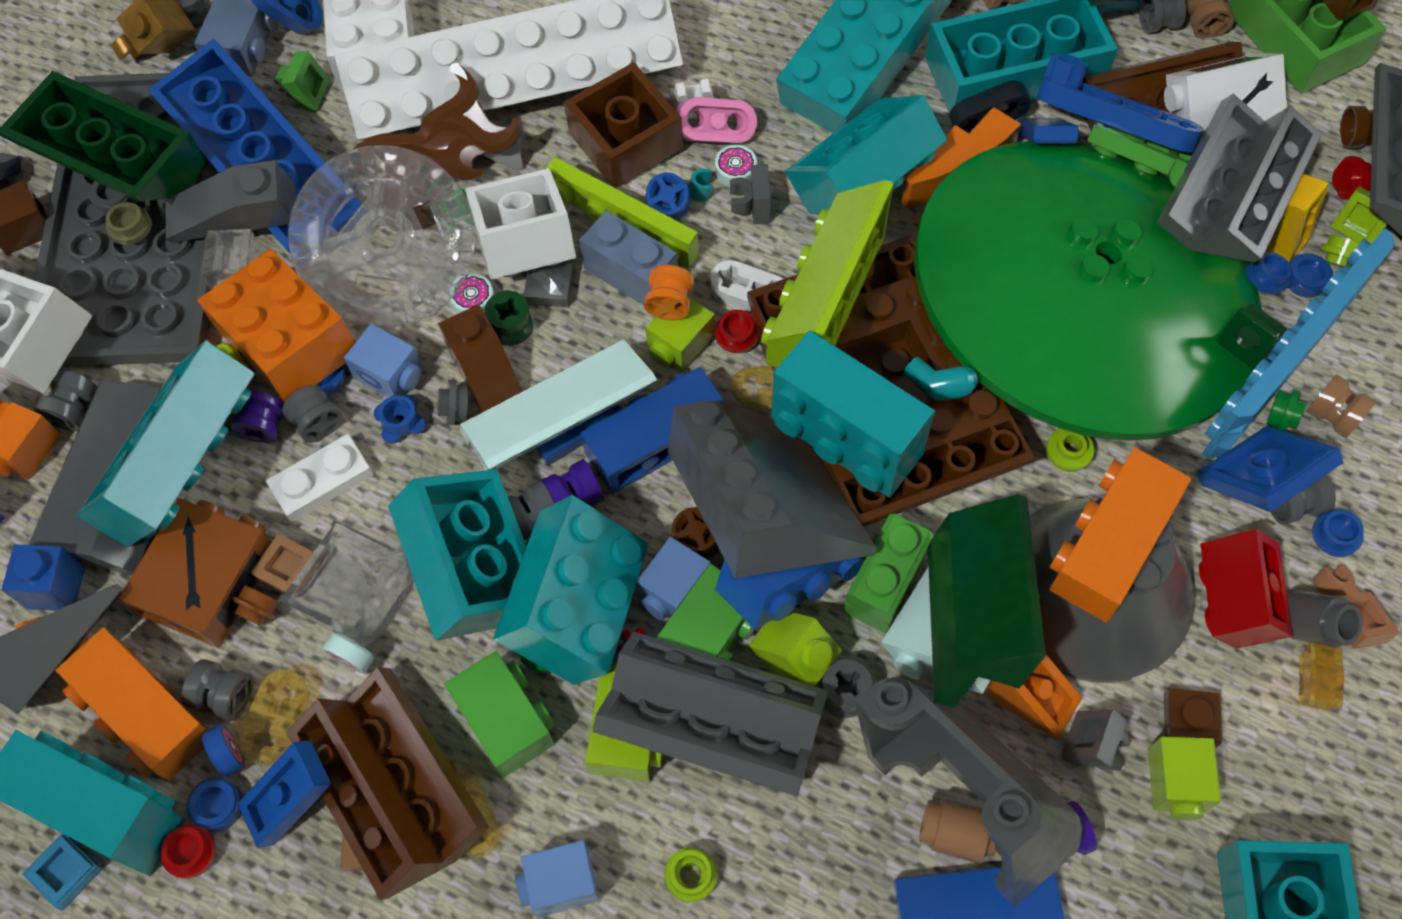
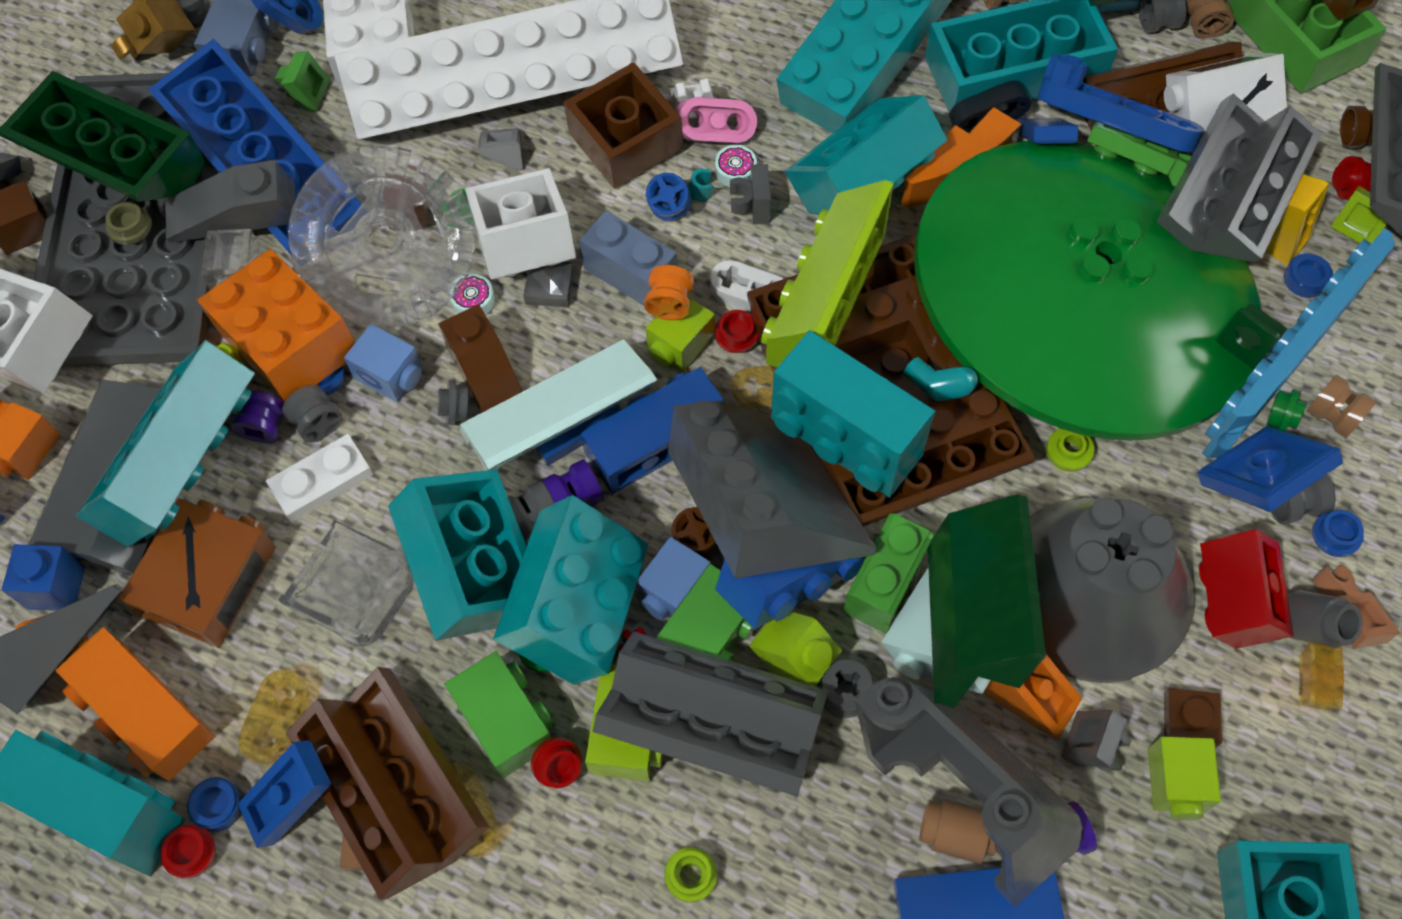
dark azure tile [22,833,103,911] -> none
dark grey wheel [34,369,97,432] -> none
dark grey wheel [181,659,254,722] -> none
blue tile [202,723,246,777] -> none
dark orange plate [232,585,280,626] -> none
medium nougat plate [250,533,323,600] -> none
light aqua tile [322,633,374,674] -> none
reddish brown piece [336,63,520,199] -> none
blue plate [374,394,426,443] -> none
dark green wheel [484,290,533,346] -> none
medium blue brick [515,840,599,918] -> none
lime plate [545,156,699,268] -> none
orange brick [1049,447,1192,623] -> none
blue plate [1246,252,1292,294] -> none
lime plate [1319,234,1360,268] -> none
none -> red plate [531,737,582,789]

